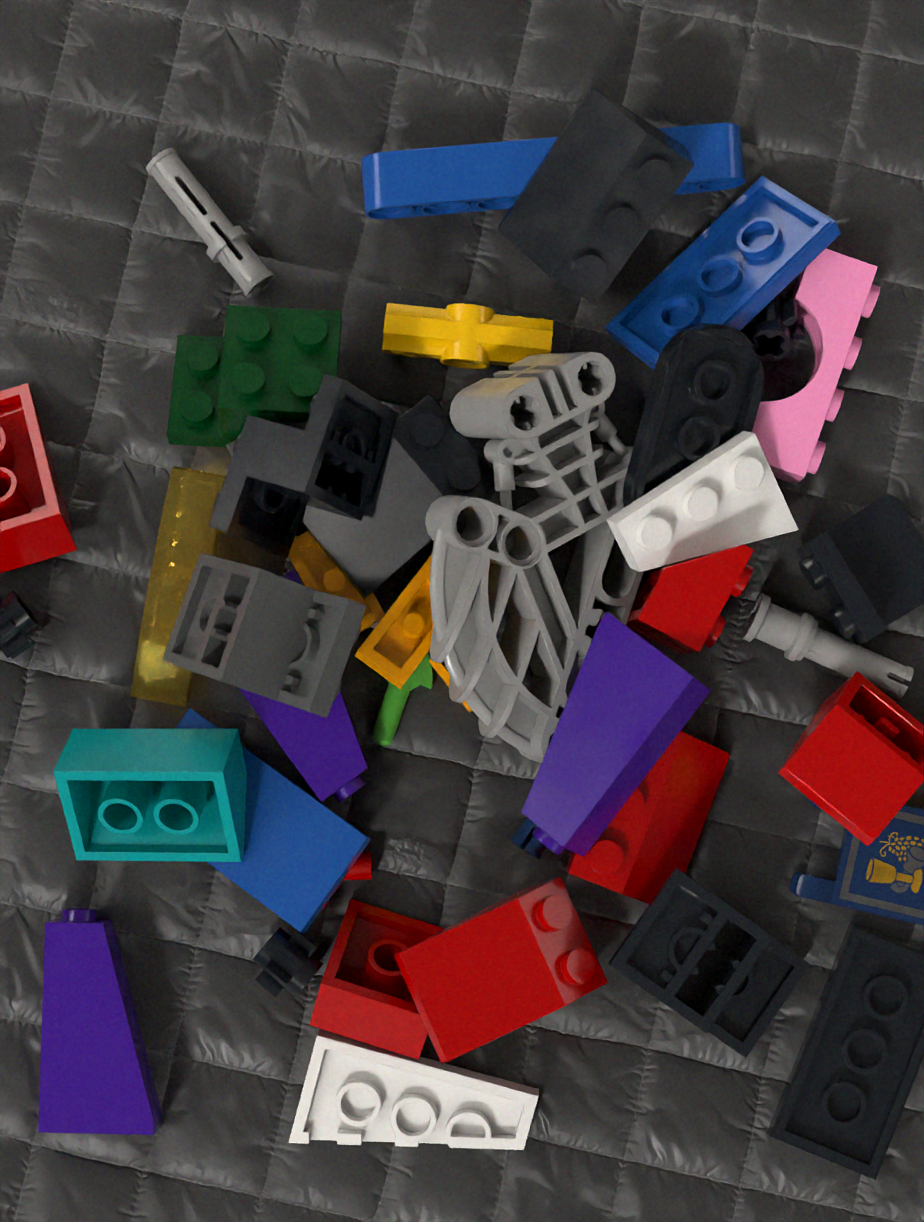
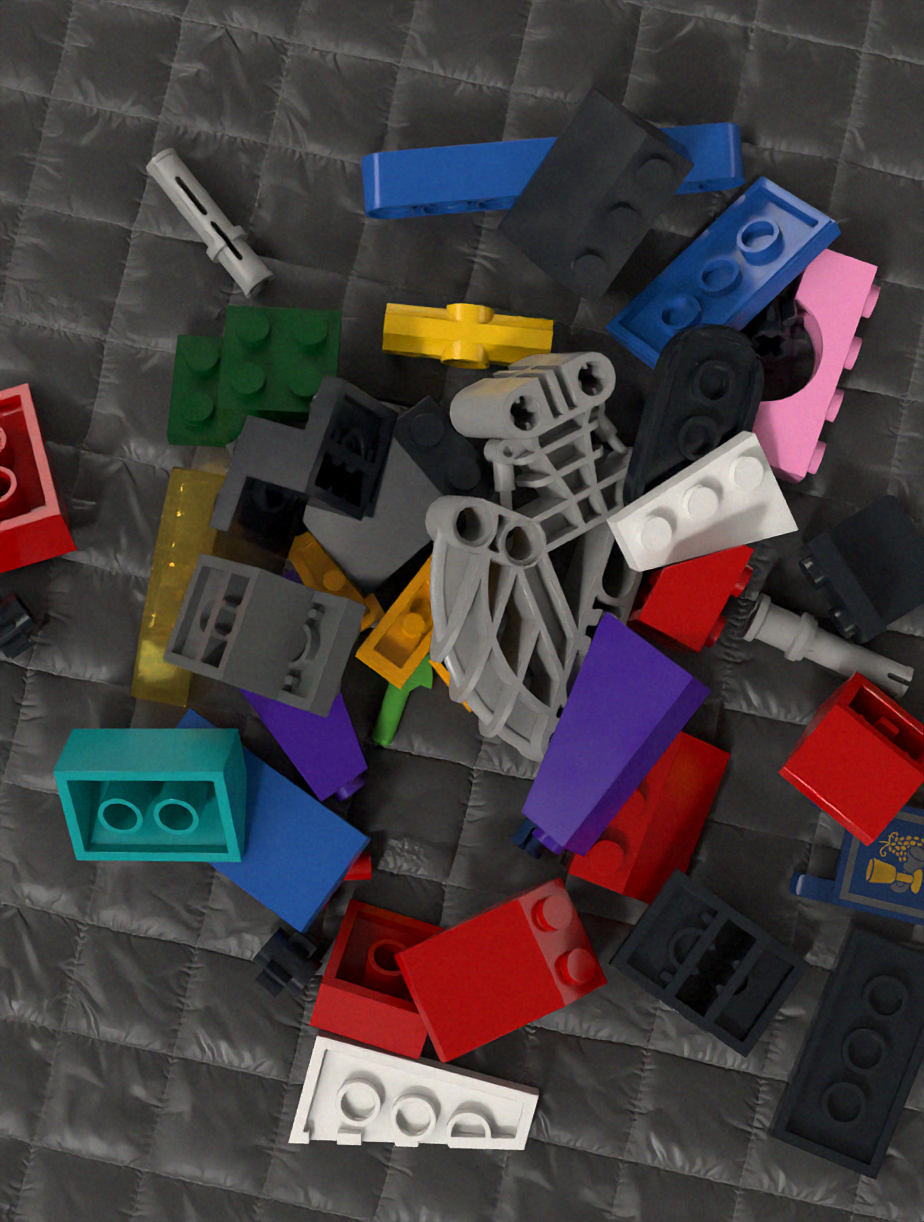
dark purple slope [38,908,162,1135] -> none

